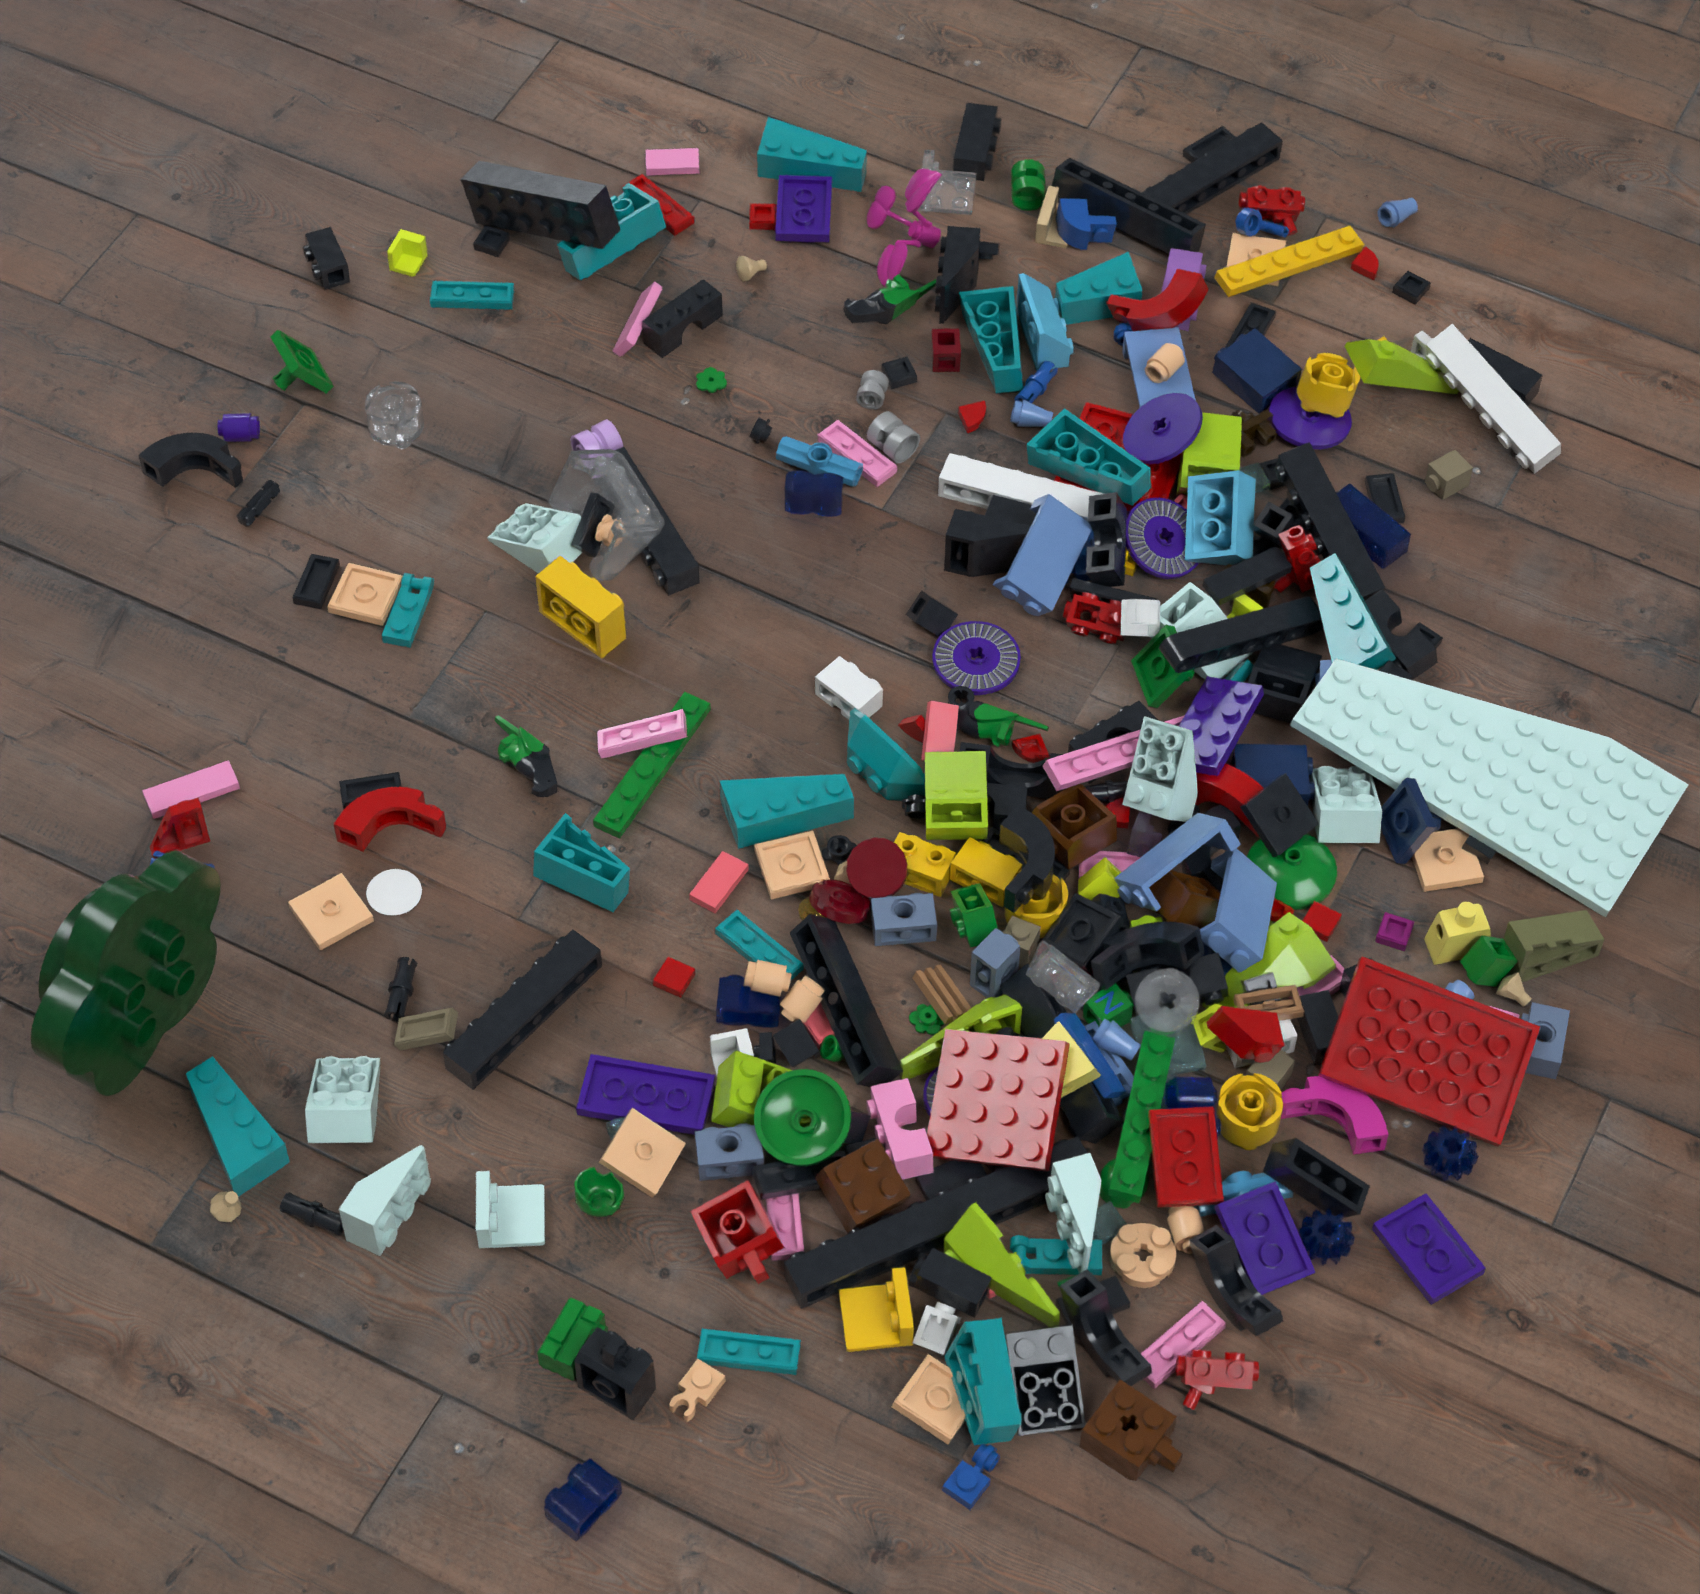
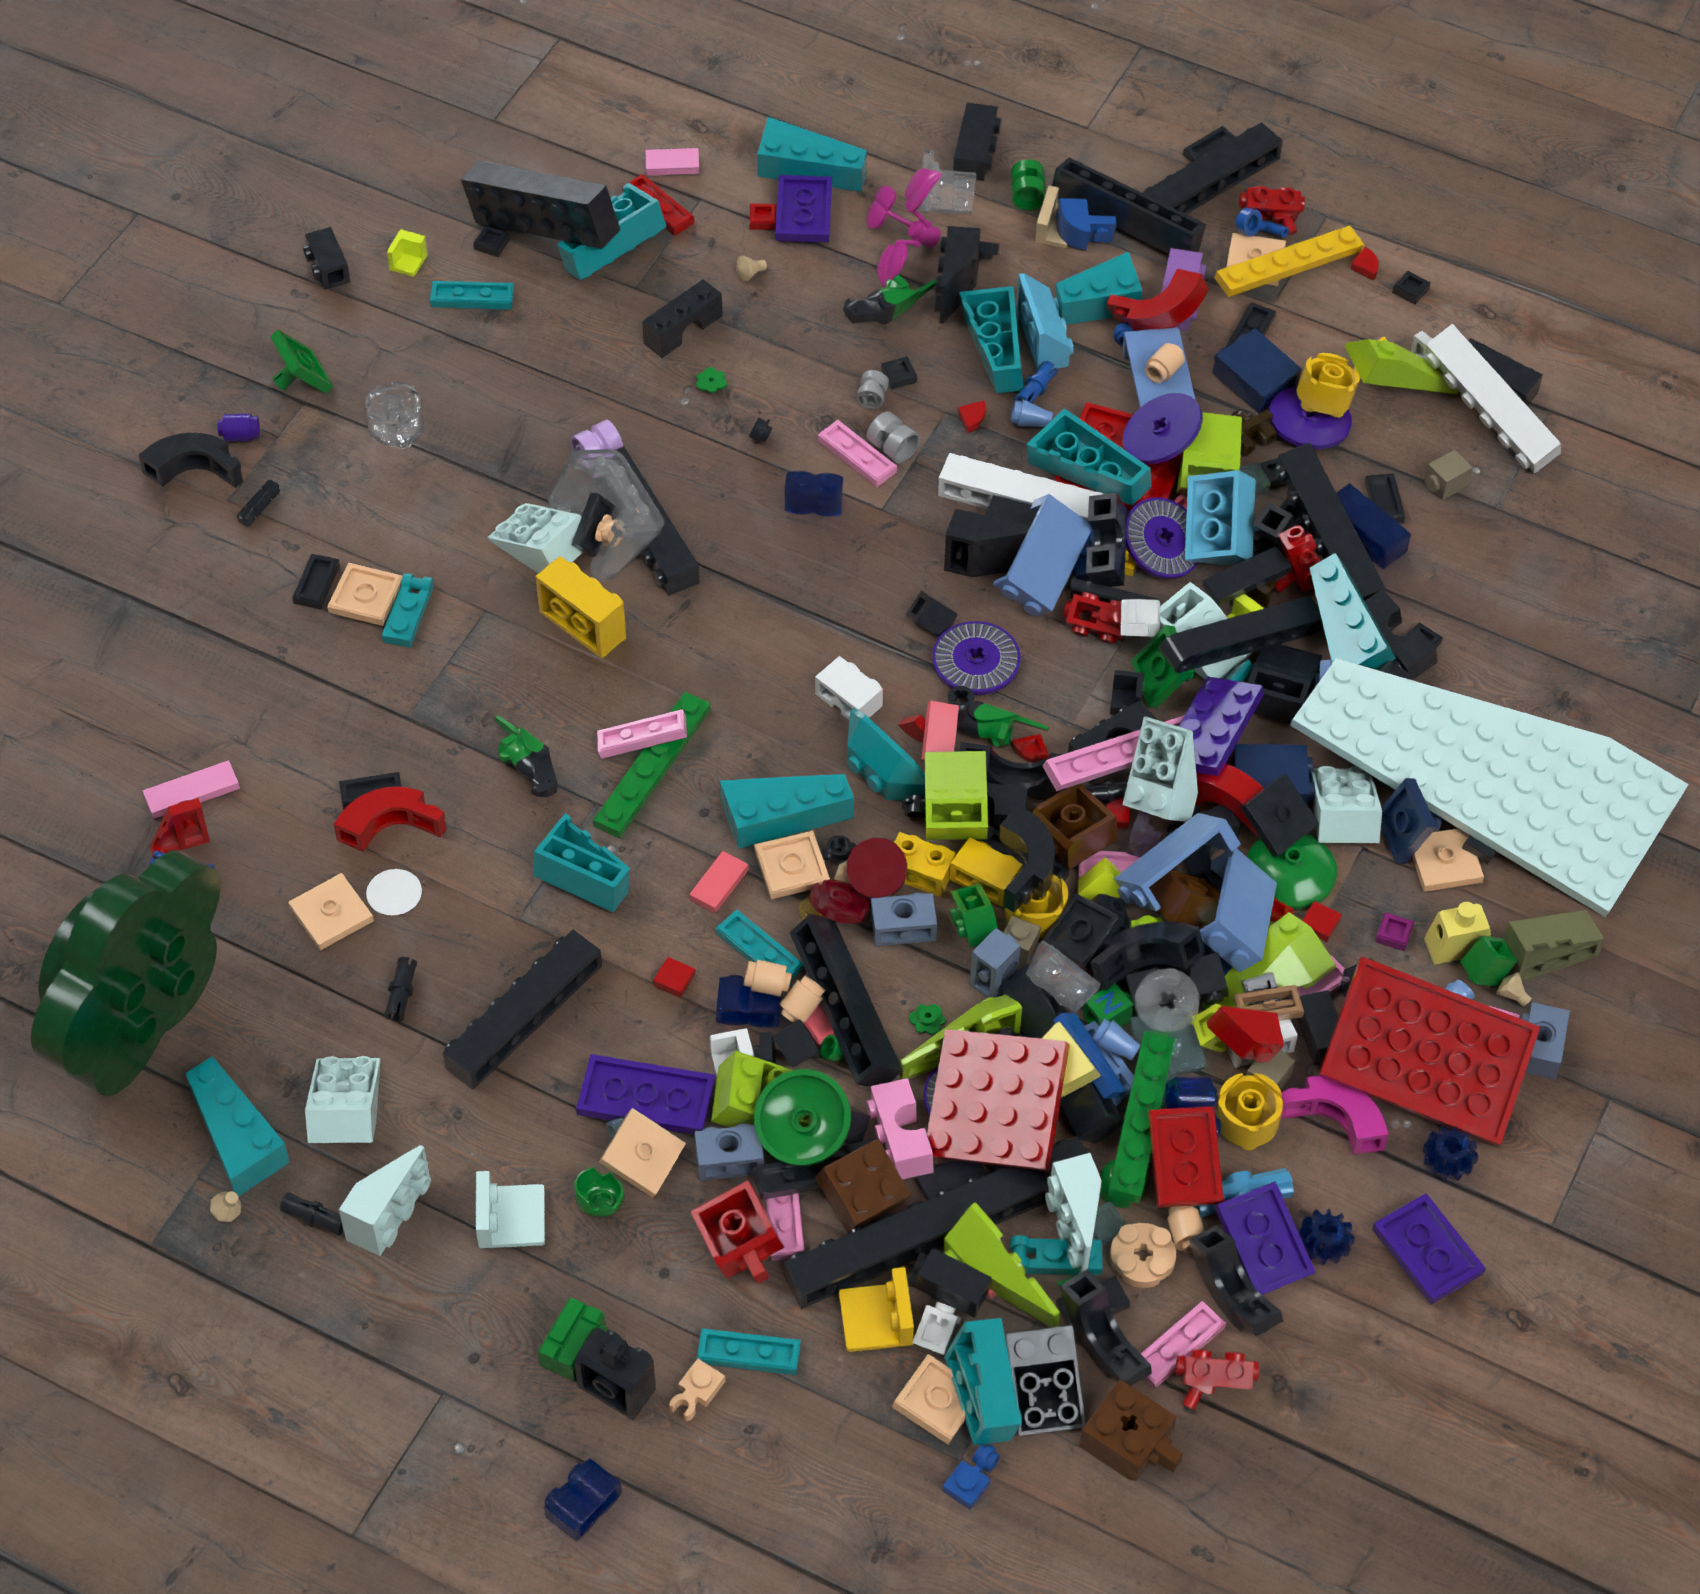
dark tan tile [394,1007,458,1050] -> none
bright pink tile [613,282,662,356] -> none
dark azure piece [776,436,863,487] -> none
medium nougat tile [913,964,971,1024] -> none
dark red brick [931,328,961,372] -> none
black brick [1263,1138,1370,1219] -> none
medium blue cone [1378,198,1418,228] -> none
none -> black panel [1110,670,1144,715]

